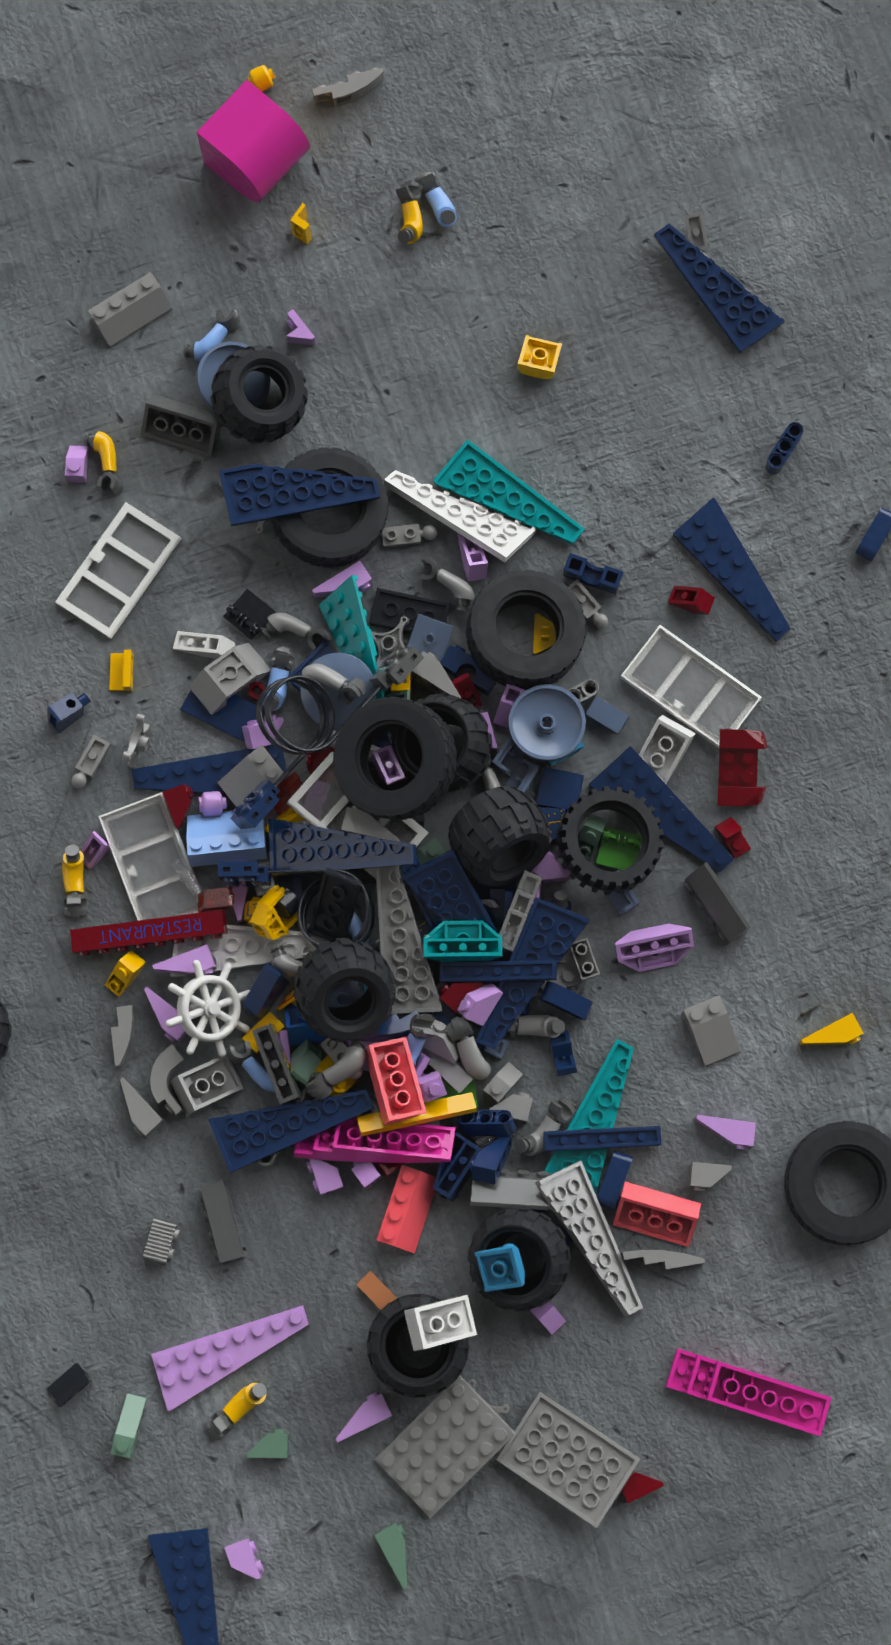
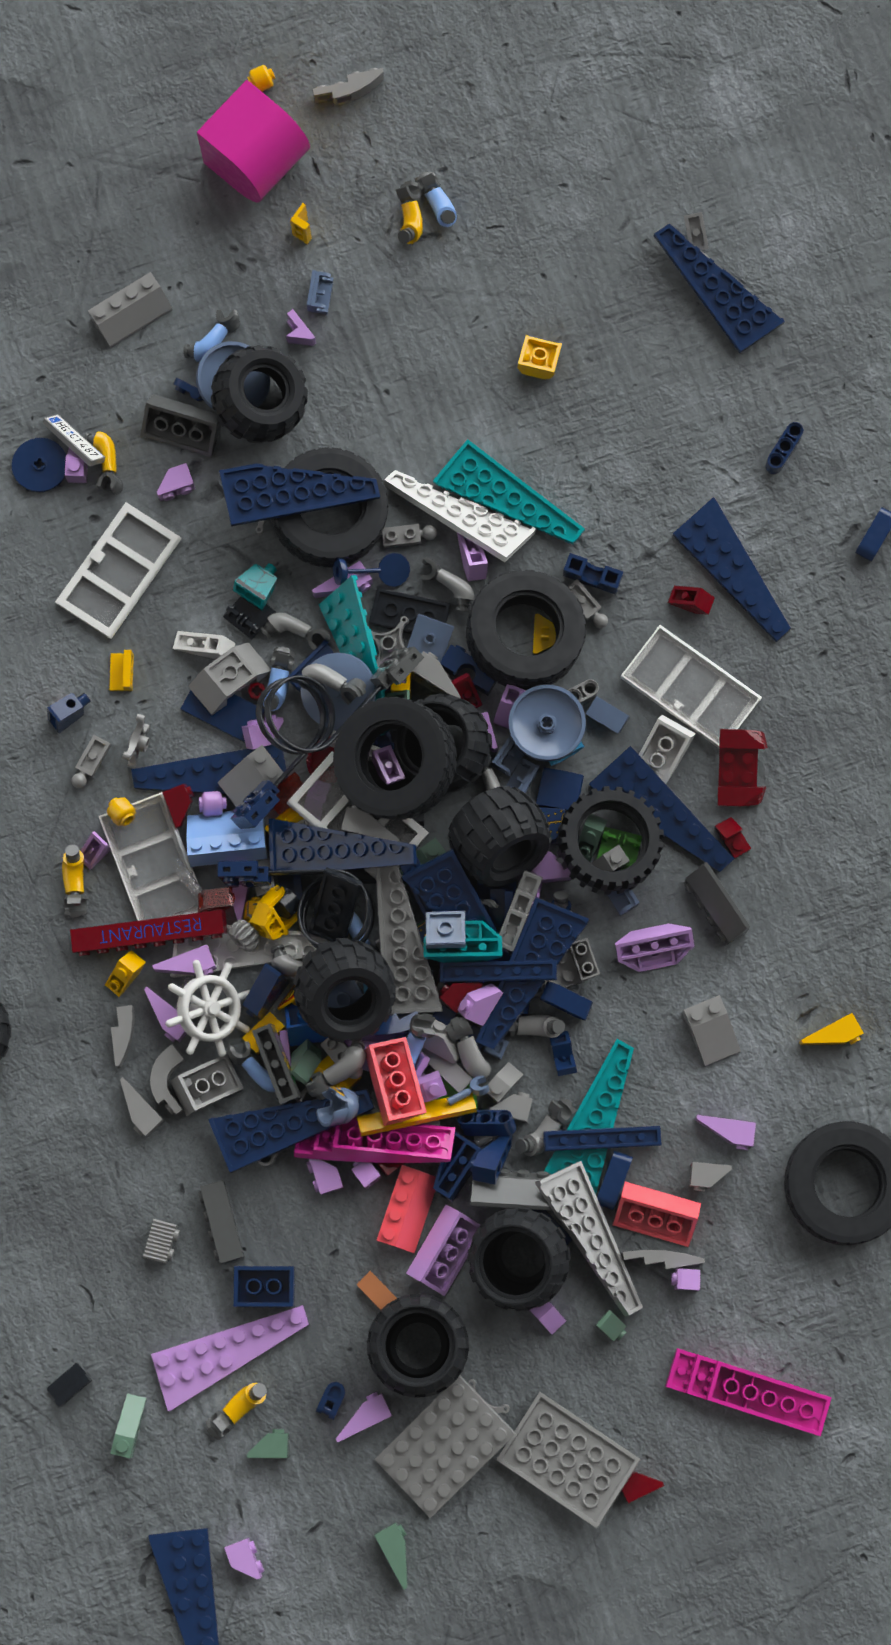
white slope [404,1295,477,1351] -> none
dark azure slope [475,1244,525,1292] -> none
none -> dark blue piece [12,438,66,492]
none -> tile [43,414,105,466]
none -> yellow head [107,797,136,826]
none -> lavender slope [157,463,195,501]
none -> dark blue plate [173,377,204,402]
none -> light grey gear [228,919,262,952]
none -> teal torso [233,563,277,610]
none -> dark blue brick [233,1266,295,1307]
none -> sand blue hinge [307,270,334,314]
none -> sand blue helmet [316,1087,359,1127]
none -> dark blue plate [316,1382,346,1420]
none -> dark blue piece [333,553,410,587]
none -> lavender slope [406,1205,481,1296]
none -> sand blue tile [426,911,466,949]
none -> sand blue piece [447,1076,490,1106]
none -> light grey slope [591,845,629,872]
none -> sand green slope [595,1310,627,1341]
none -> lavender slope [671,1269,700,1291]

